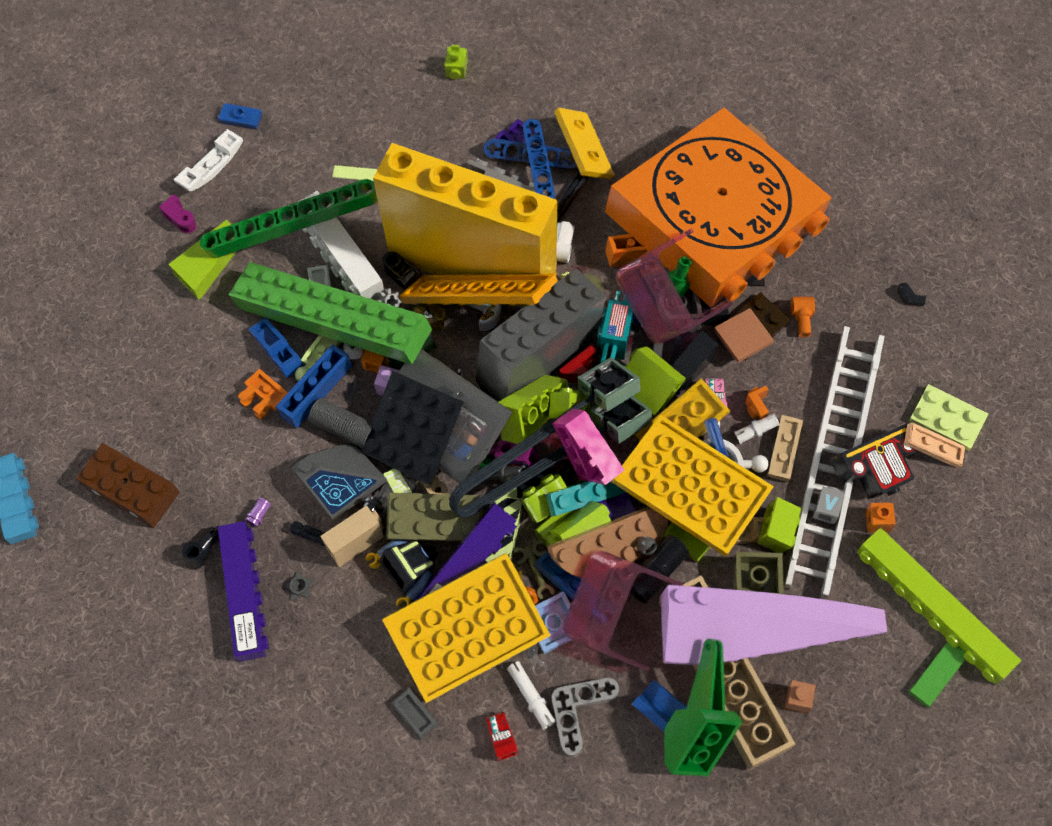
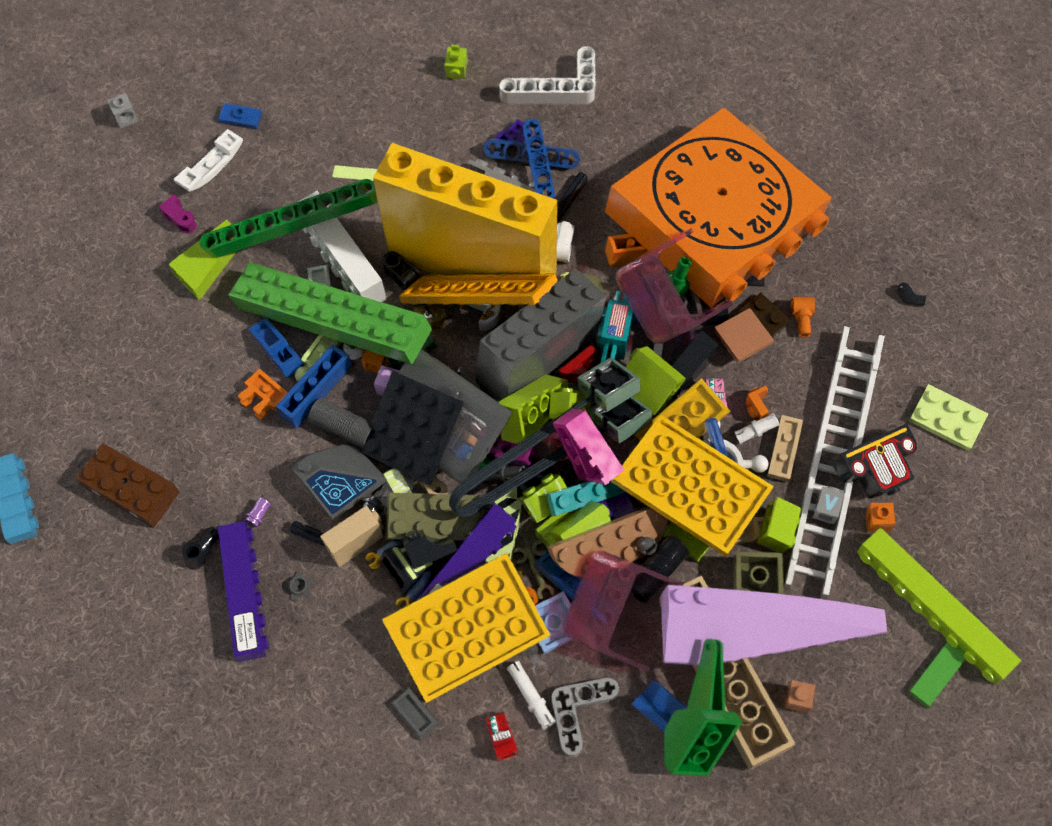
light grey gear [376,289,402,307] -> none
yellow plate [554,107,614,179] -> none
light nougat tile [904,423,965,468] -> none
none -> light grey brick [107,93,139,128]
none -> black arch [402,529,457,569]
none -> white beam [499,46,595,104]

